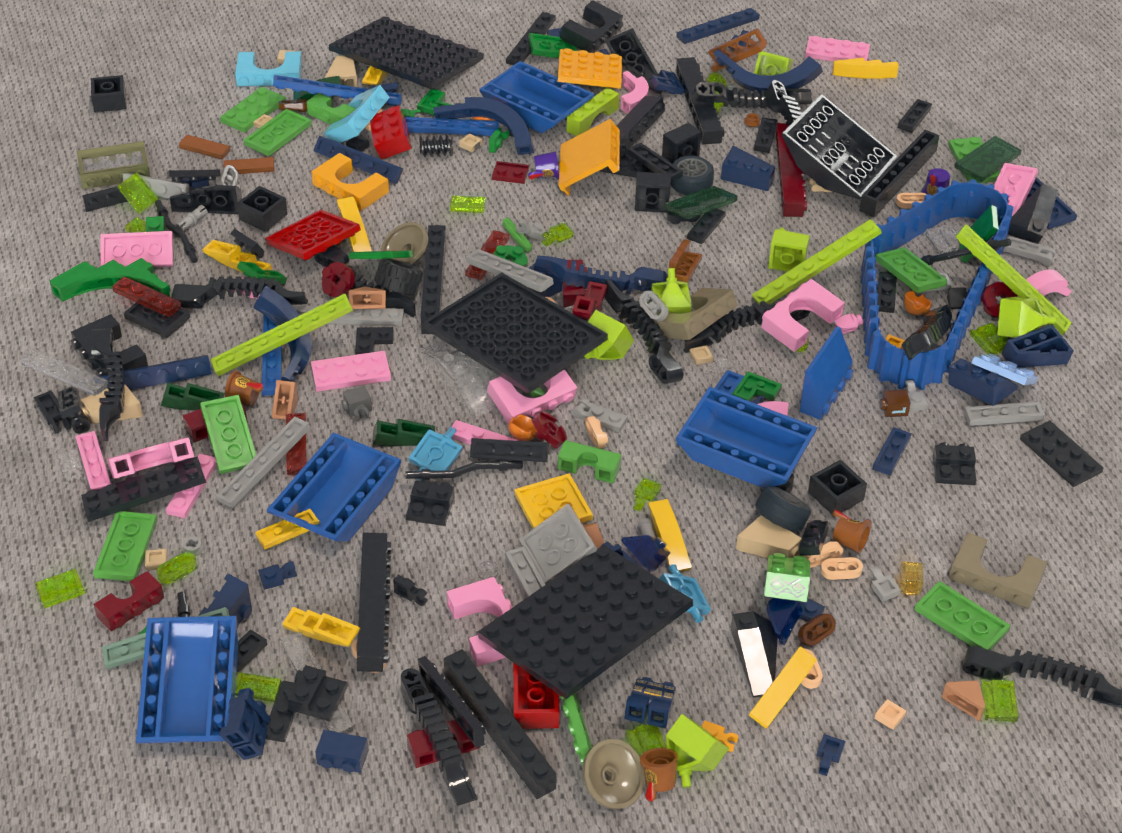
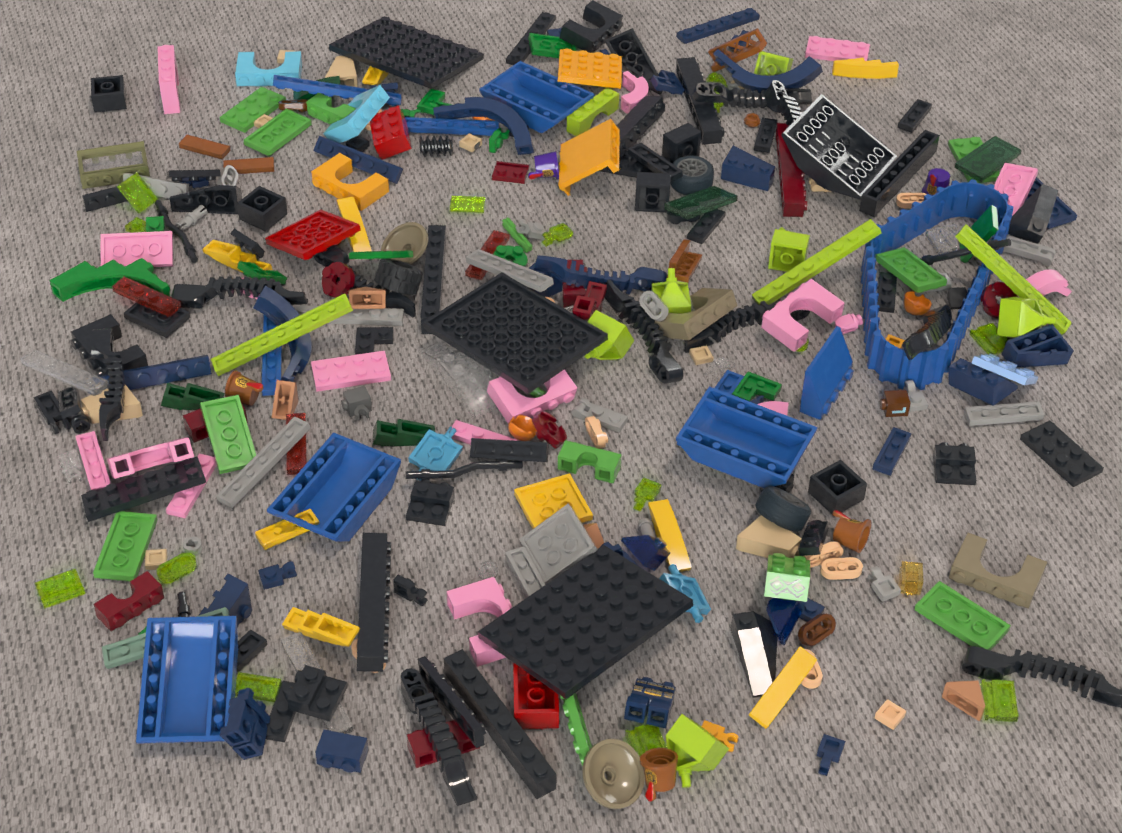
none -> bright pink arch [158,45,180,114]

